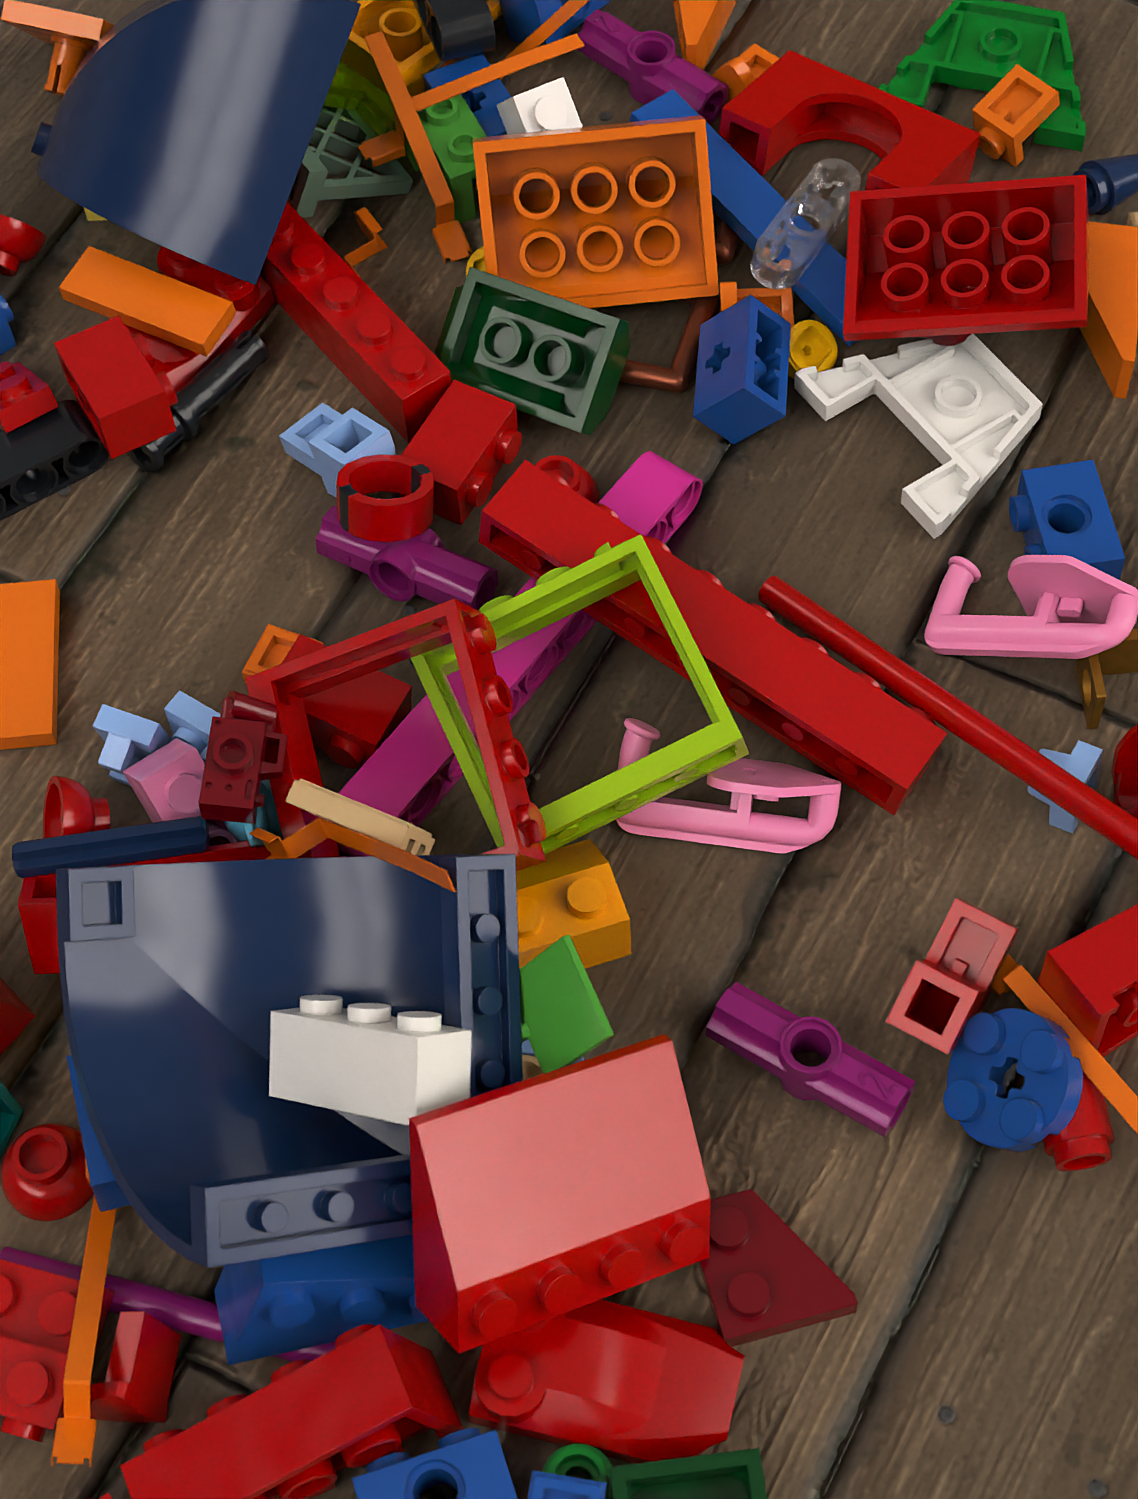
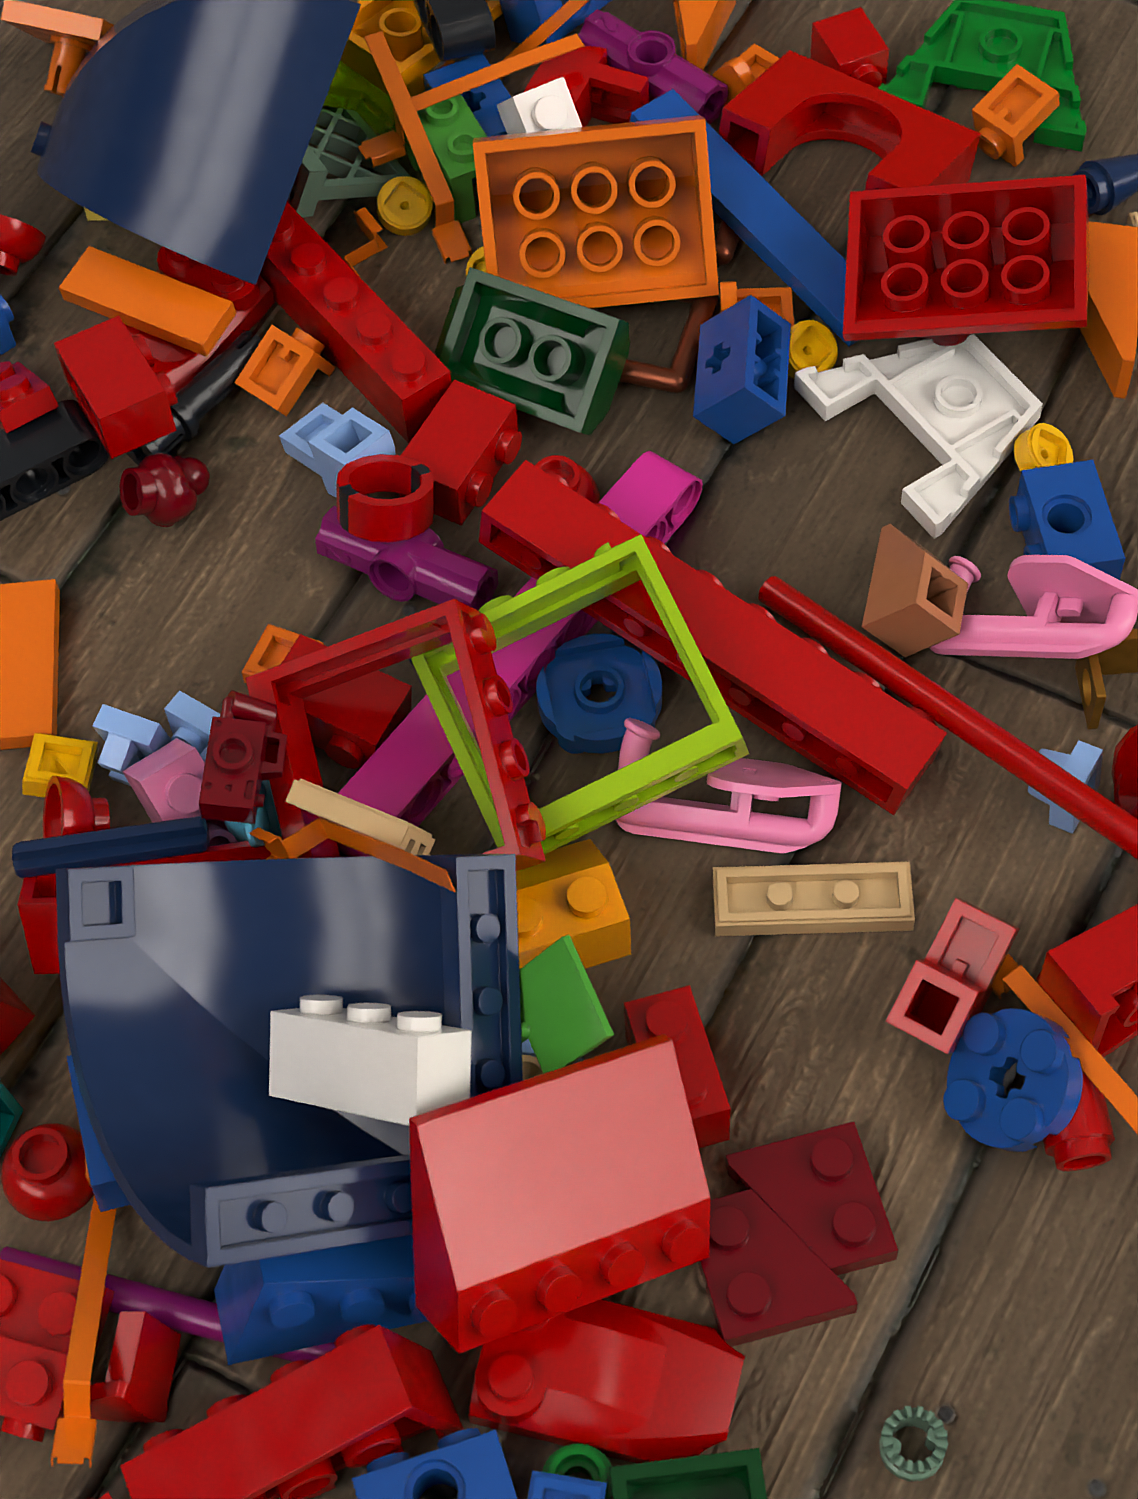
magenta piece [706,982,916,1138] -> none
clear beam [750,158,861,289] -> none
none -> yellow tile [22,733,98,798]
none -> dark red animal [119,453,210,527]
none -> orange bracket [234,324,336,417]
none -> yellow tile [377,176,433,236]
none -> red brick [524,46,649,127]
none -> blue plate [536,633,662,754]
none -> red brick [624,985,731,1148]
none -> tan tile [712,862,915,936]
none -> dark red wing [725,1121,898,1276]
none -> red brick [810,7,889,88]
none -> nougat slope [862,524,968,657]
none -> sand green bush [879,1405,948,1481]
none -> yellow tile [1014,423,1073,471]

